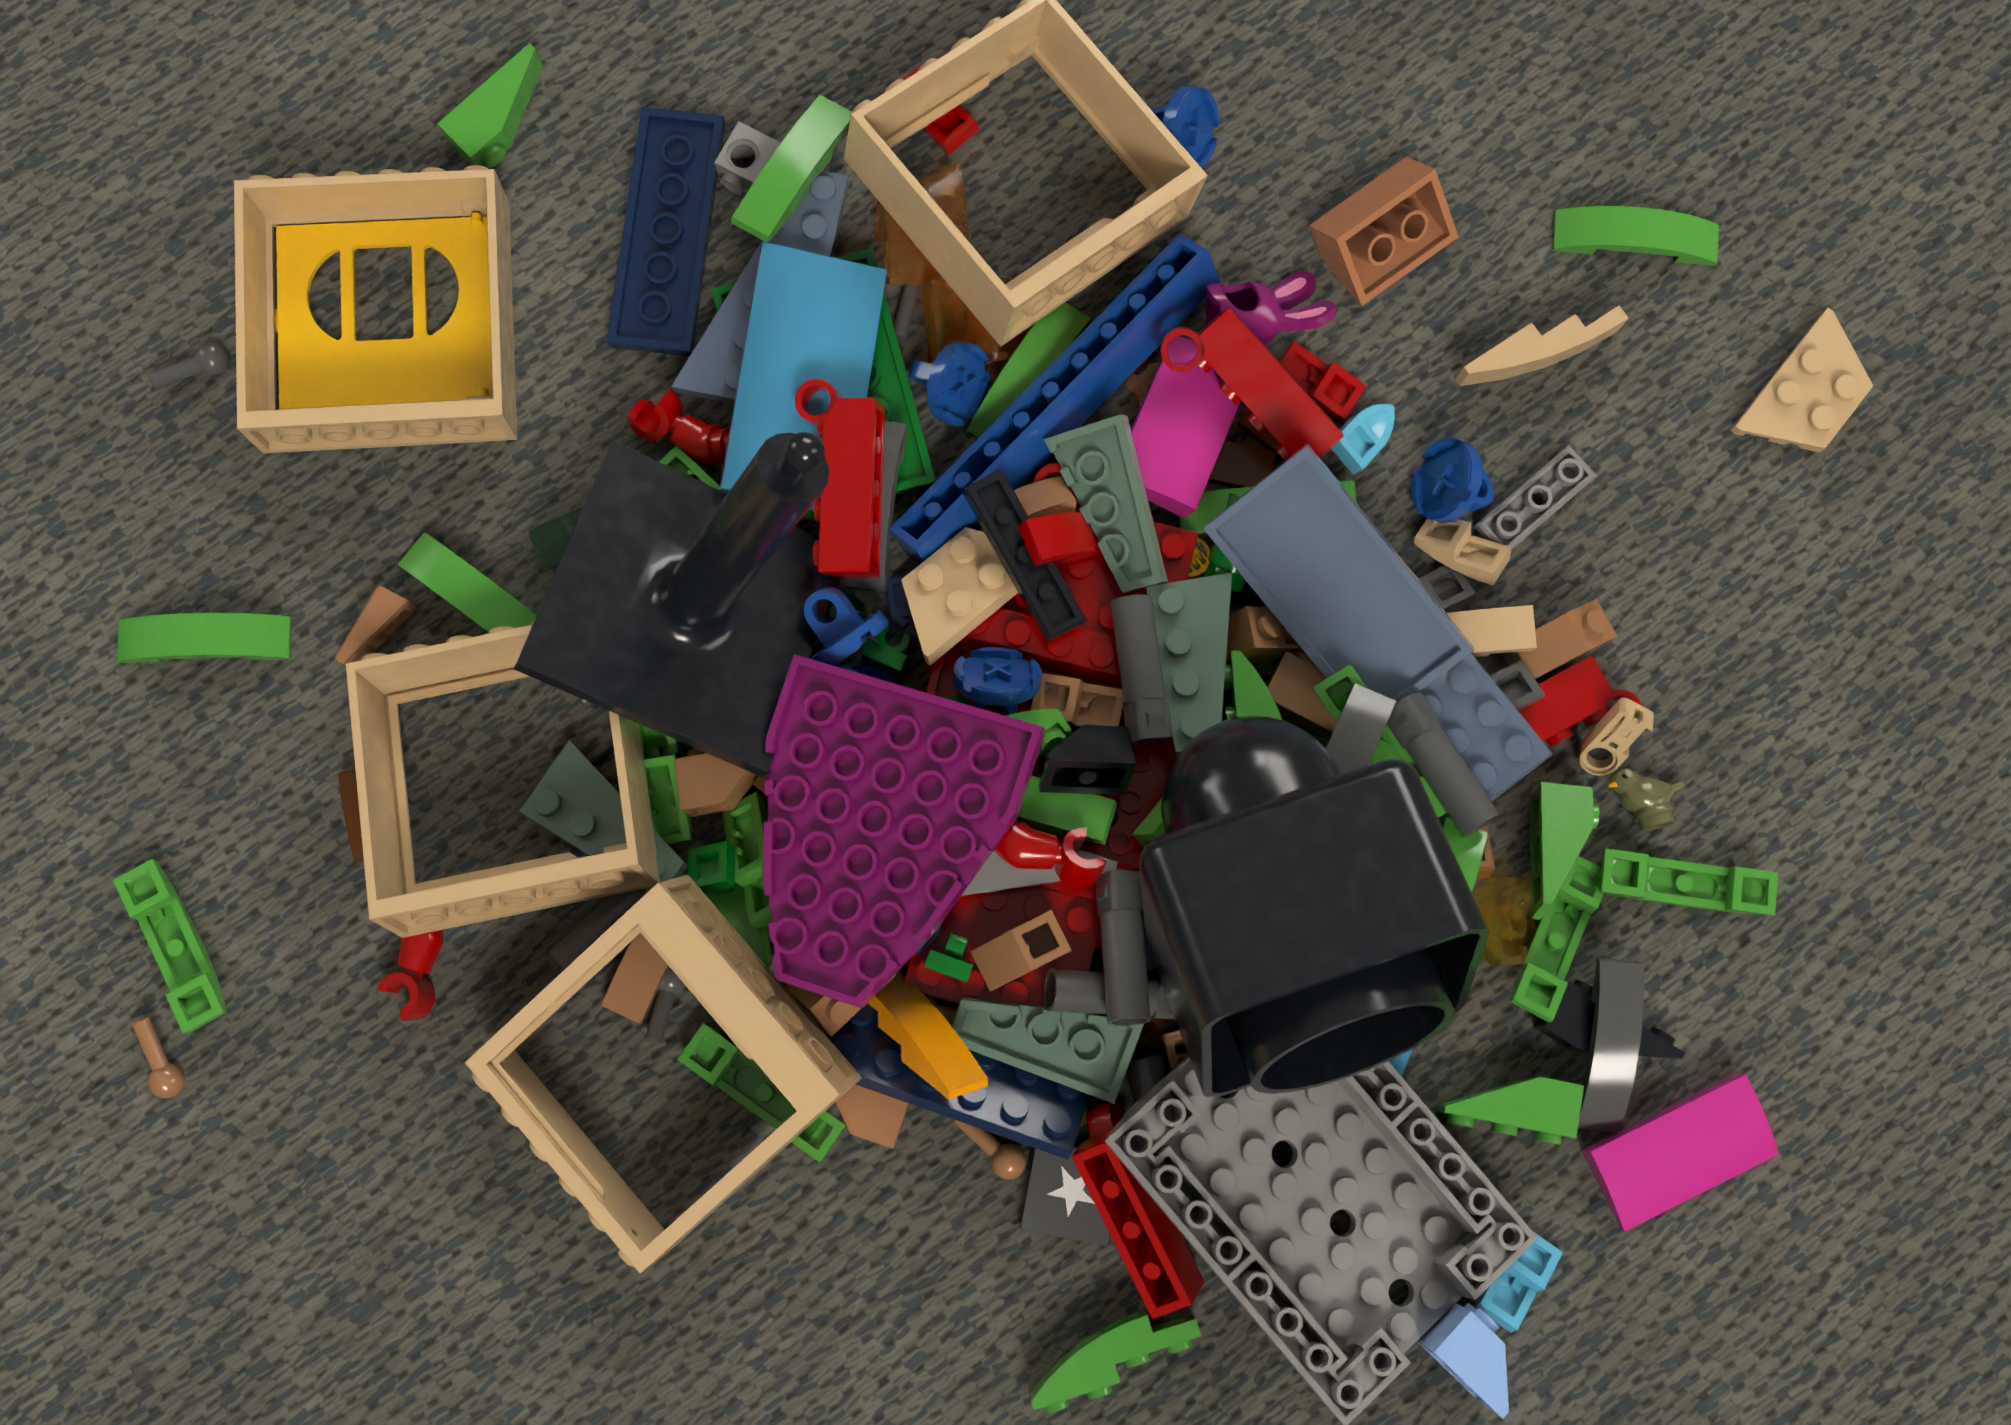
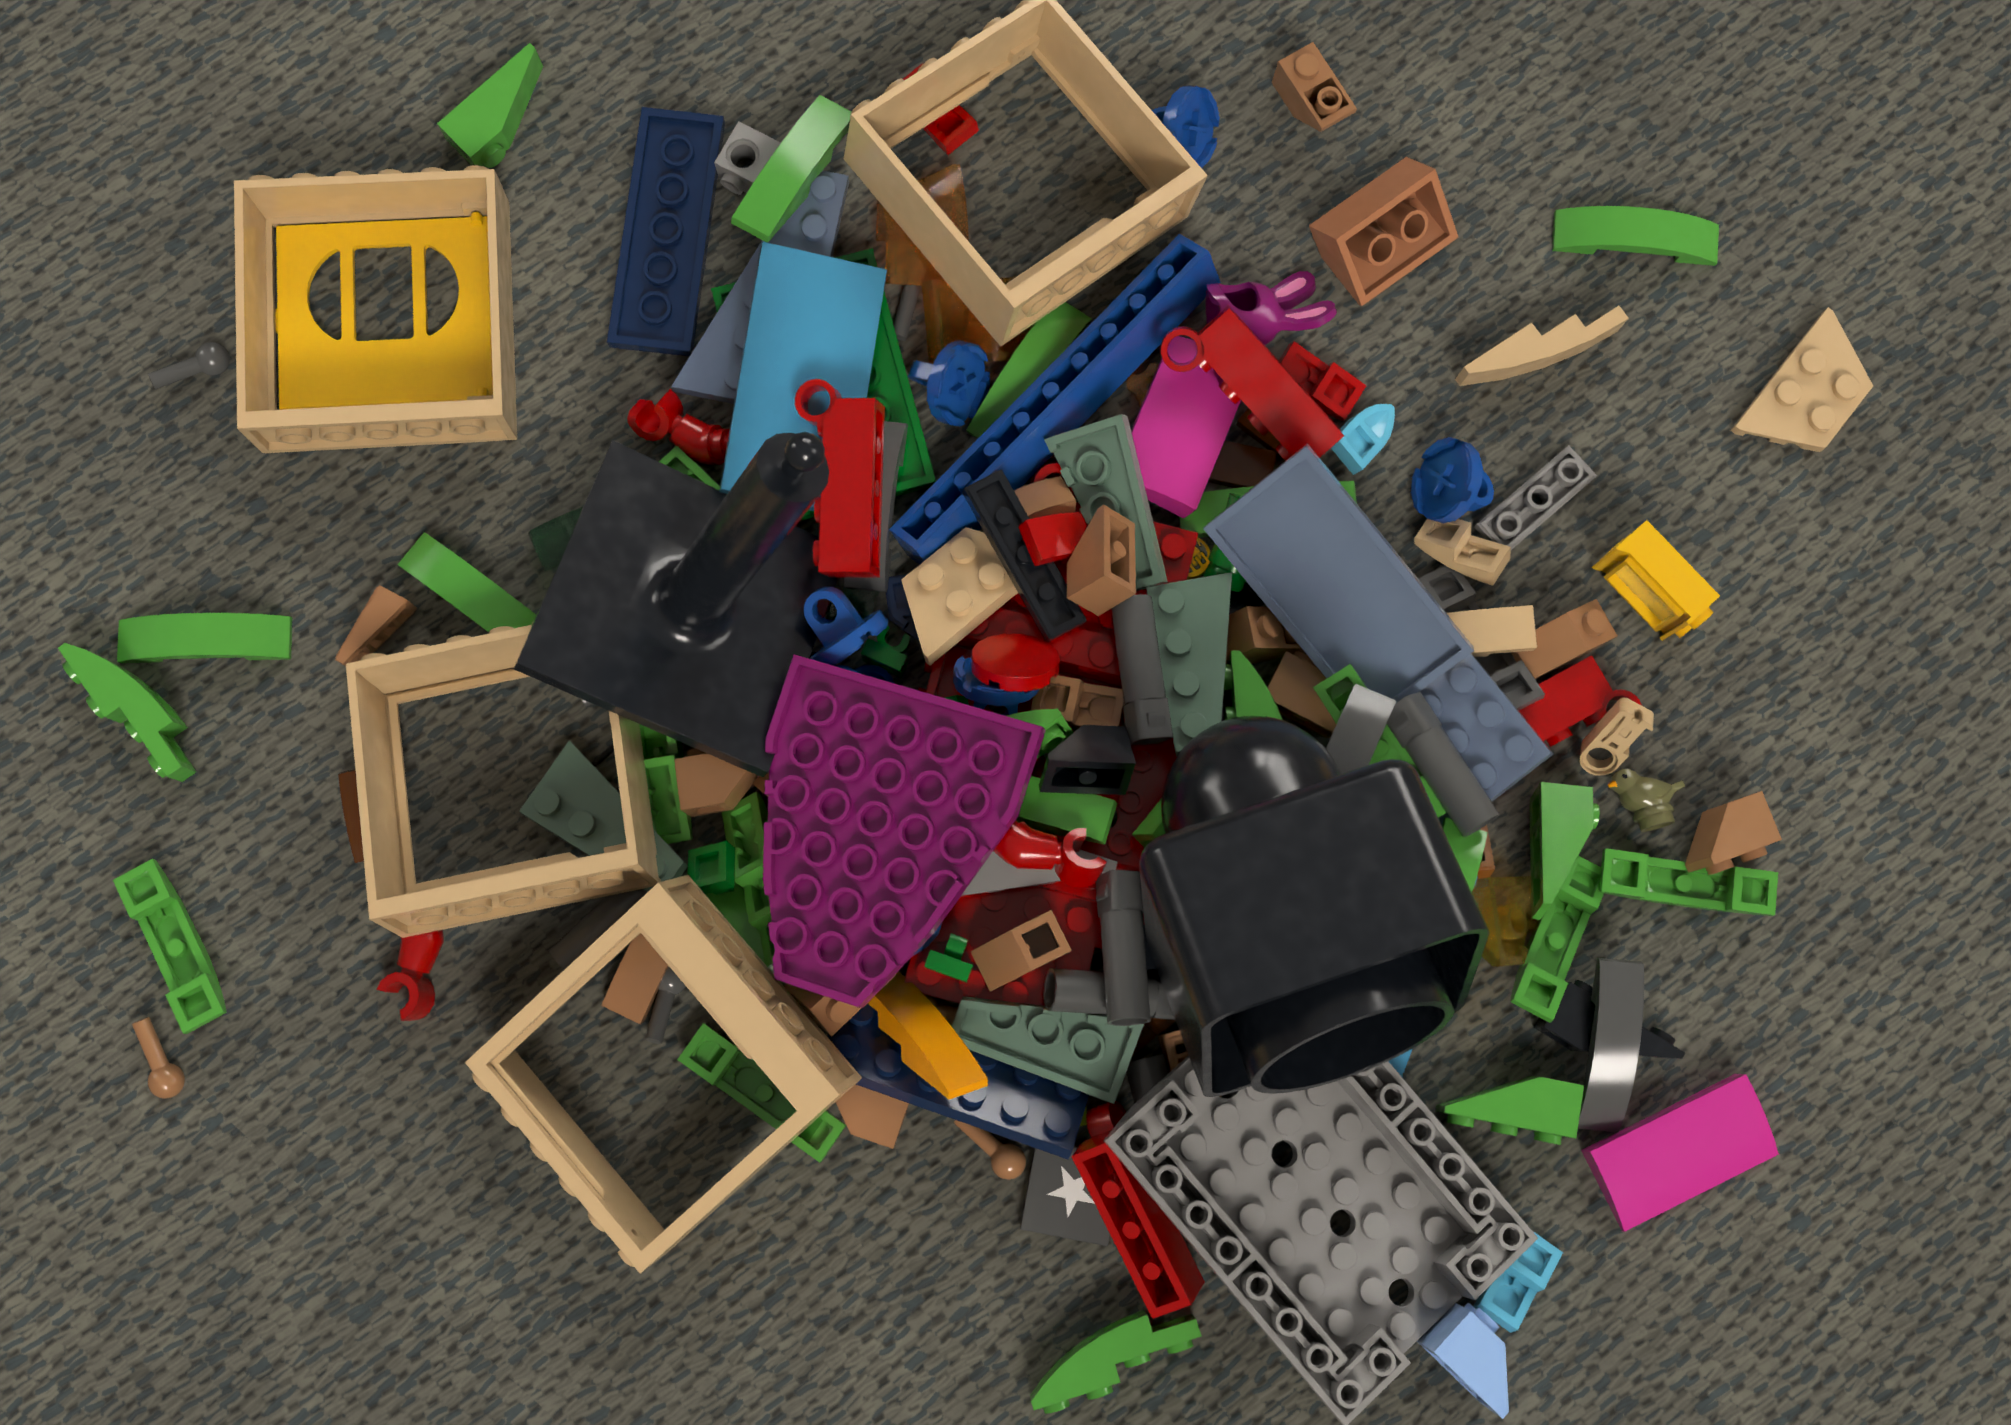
none -> bright green slope [58,643,196,782]
none -> red tile [971,634,1060,692]
none -> medium nougat slope [1067,505,1136,616]
none -> medium nougat slope [1272,42,1357,132]
none -> yellow window [1592,520,1720,641]
none -> medium nougat slope [1685,791,1782,875]

